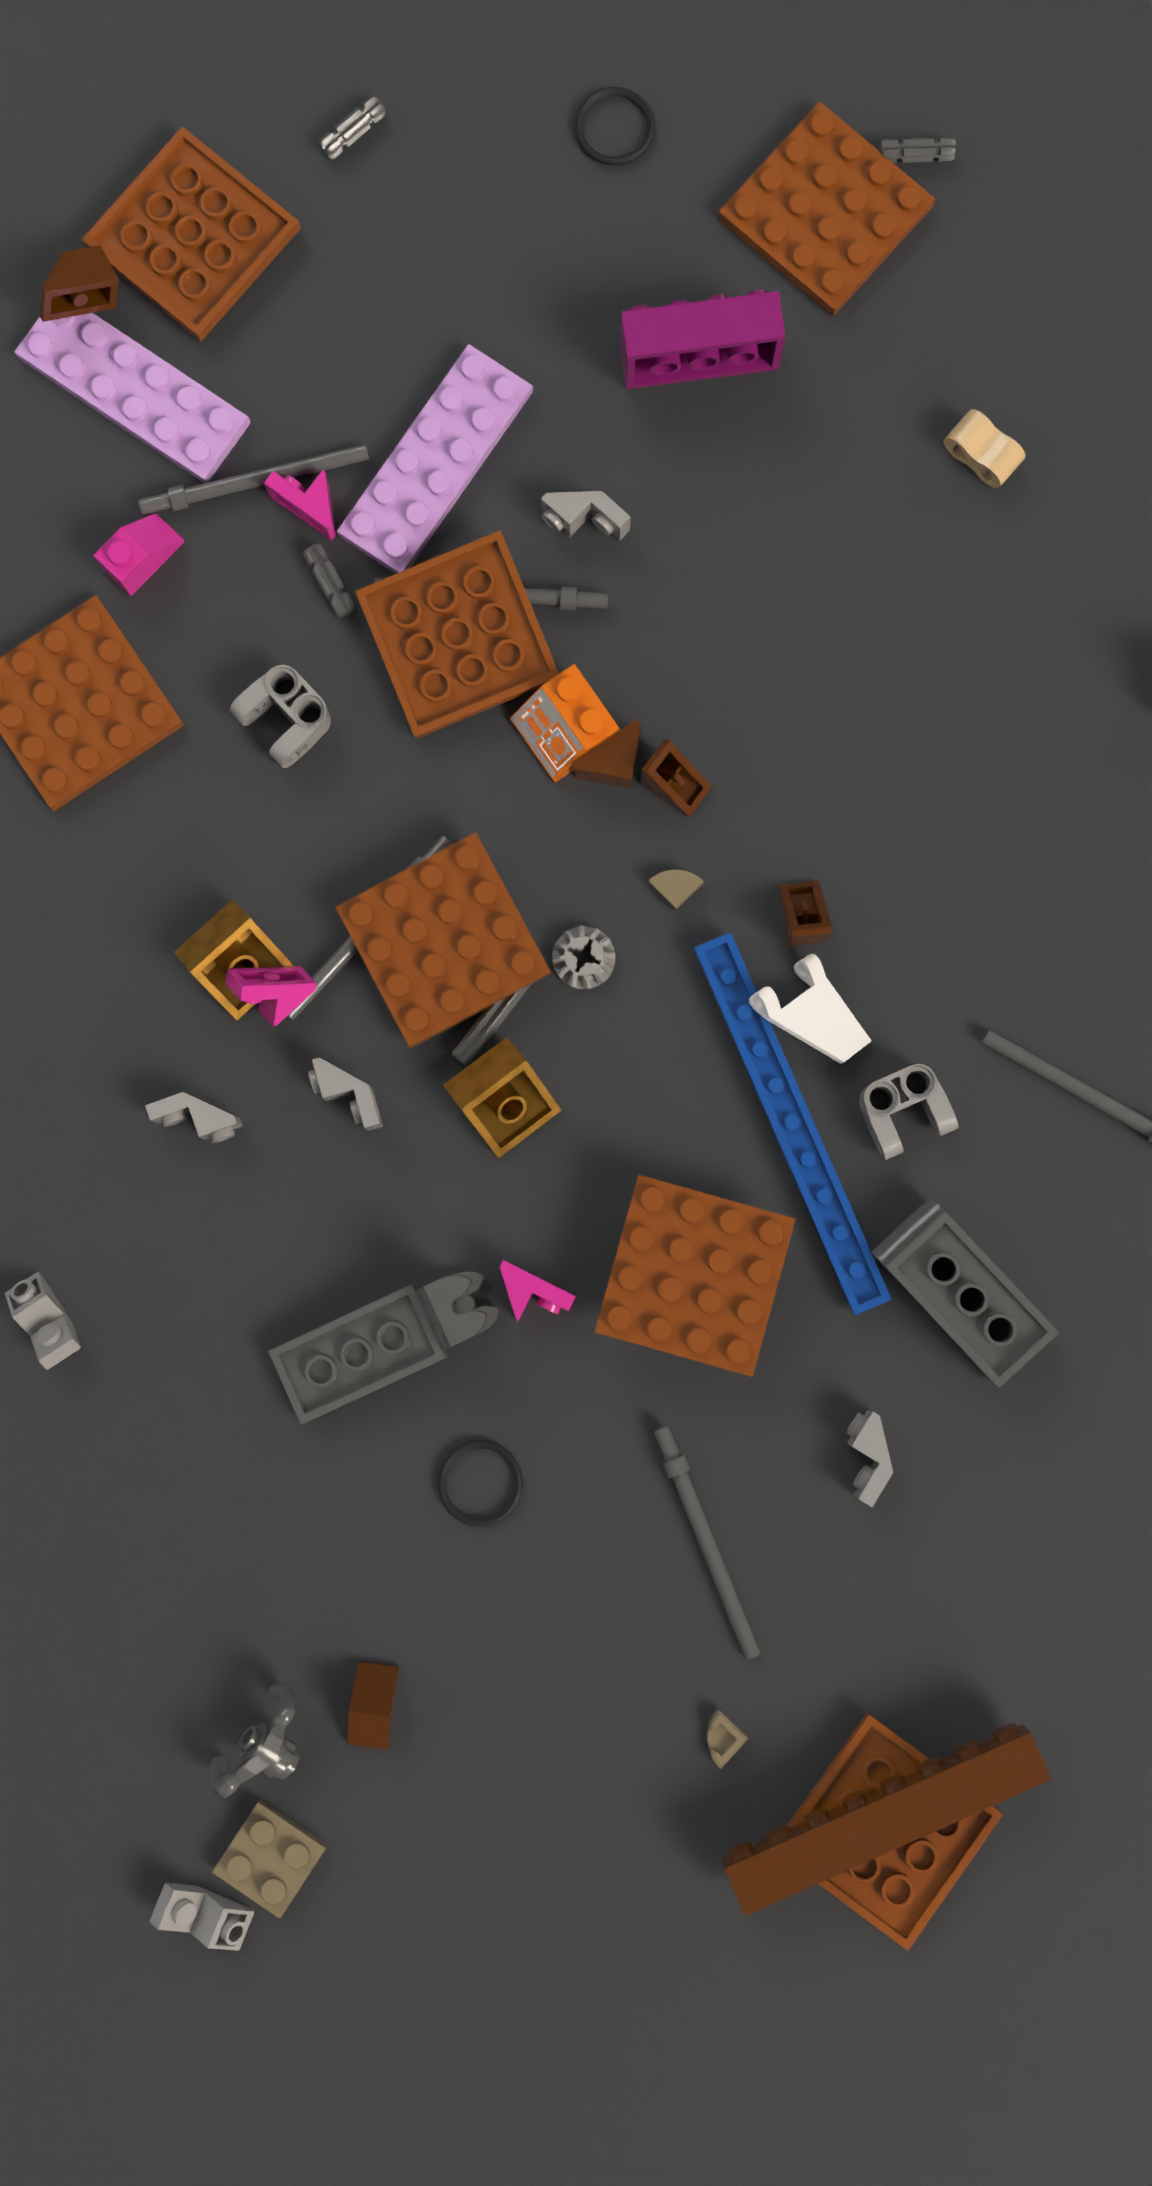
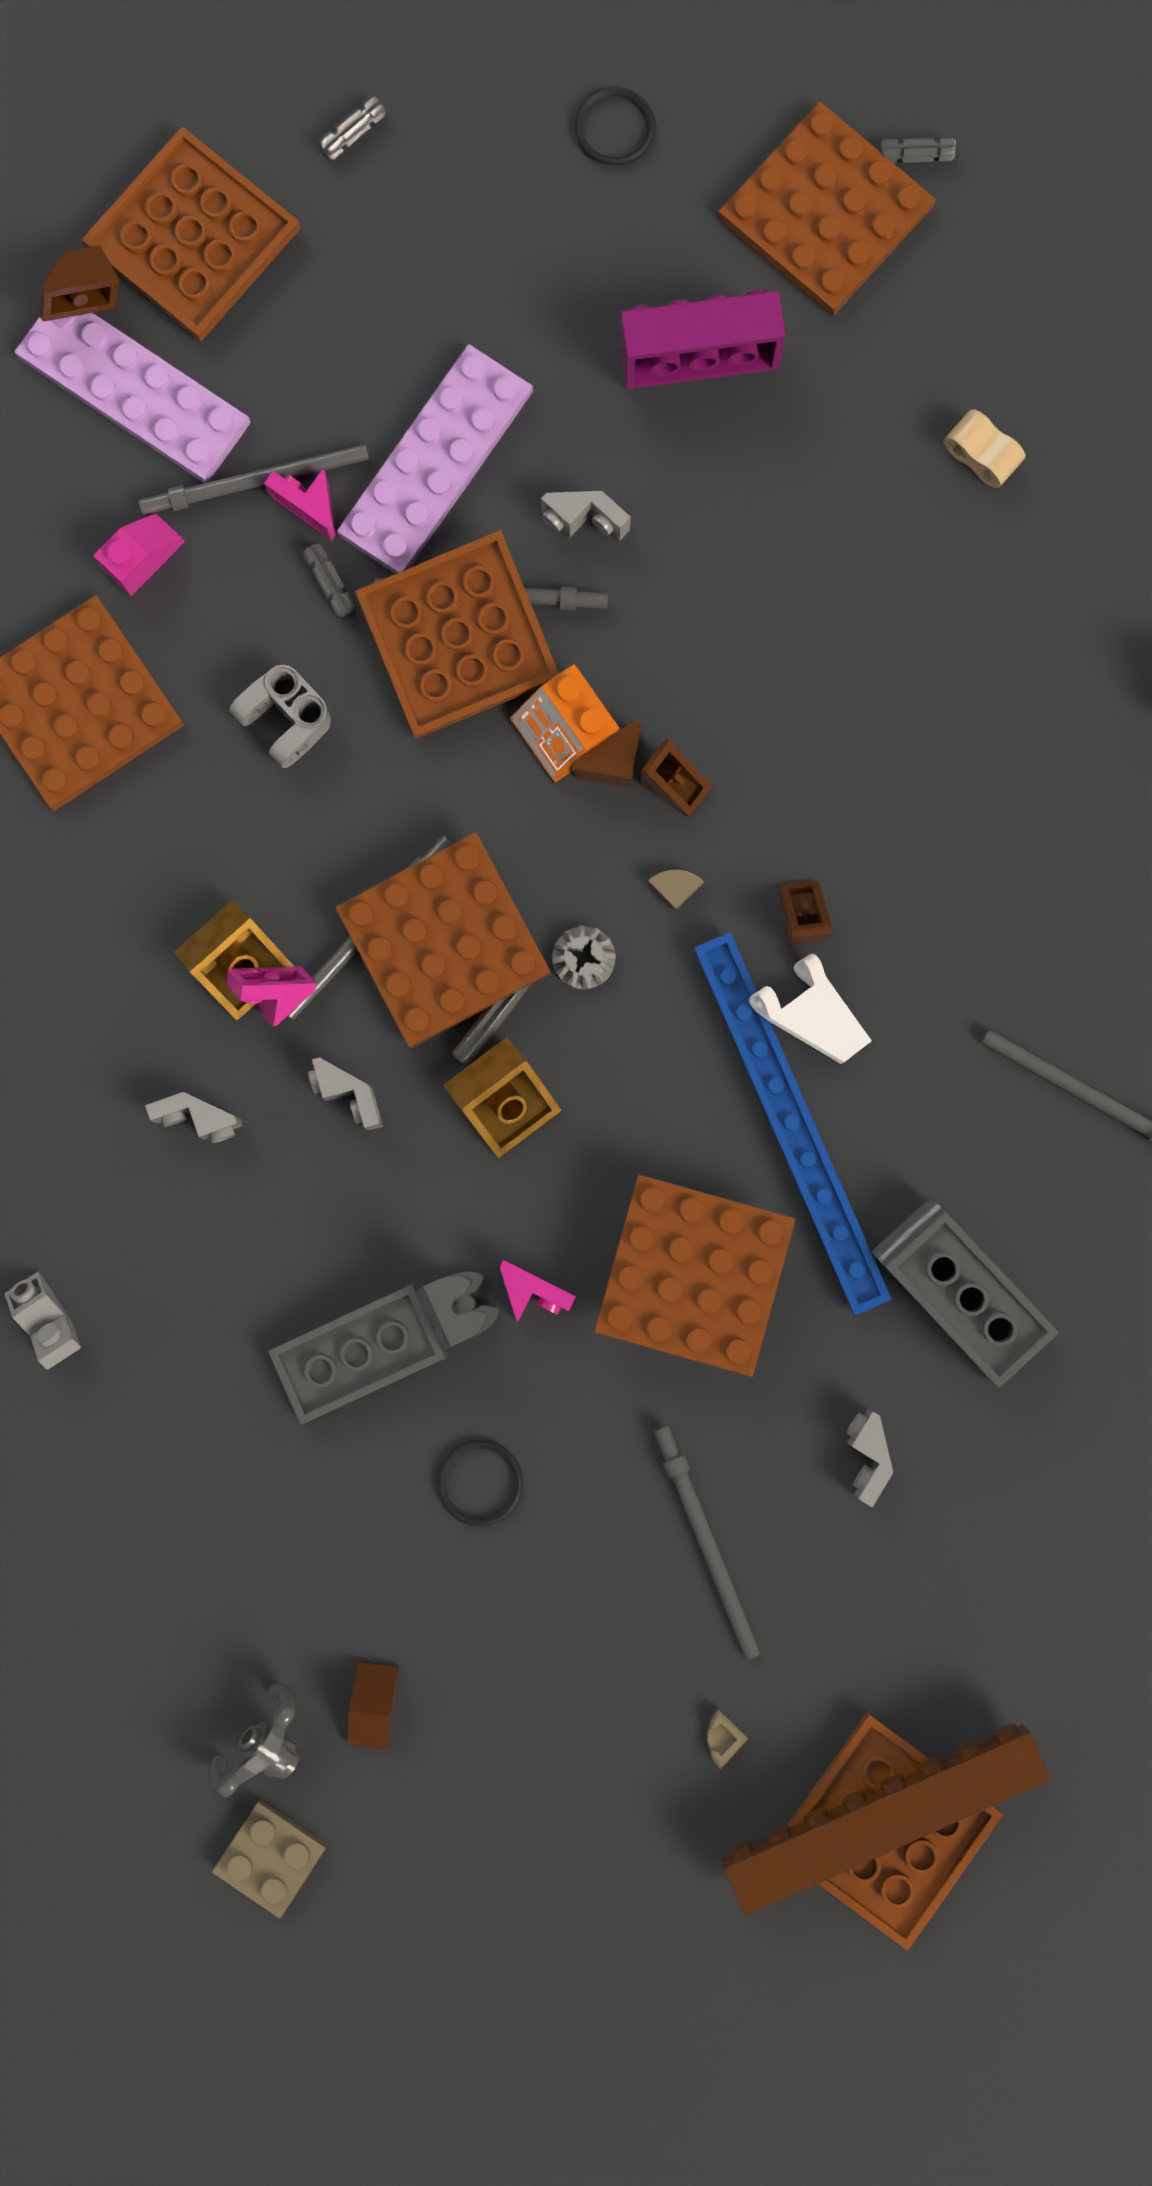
light grey slope [149,1882,255,1951] -> none
light grey piece [859,1064,958,1161] -> none

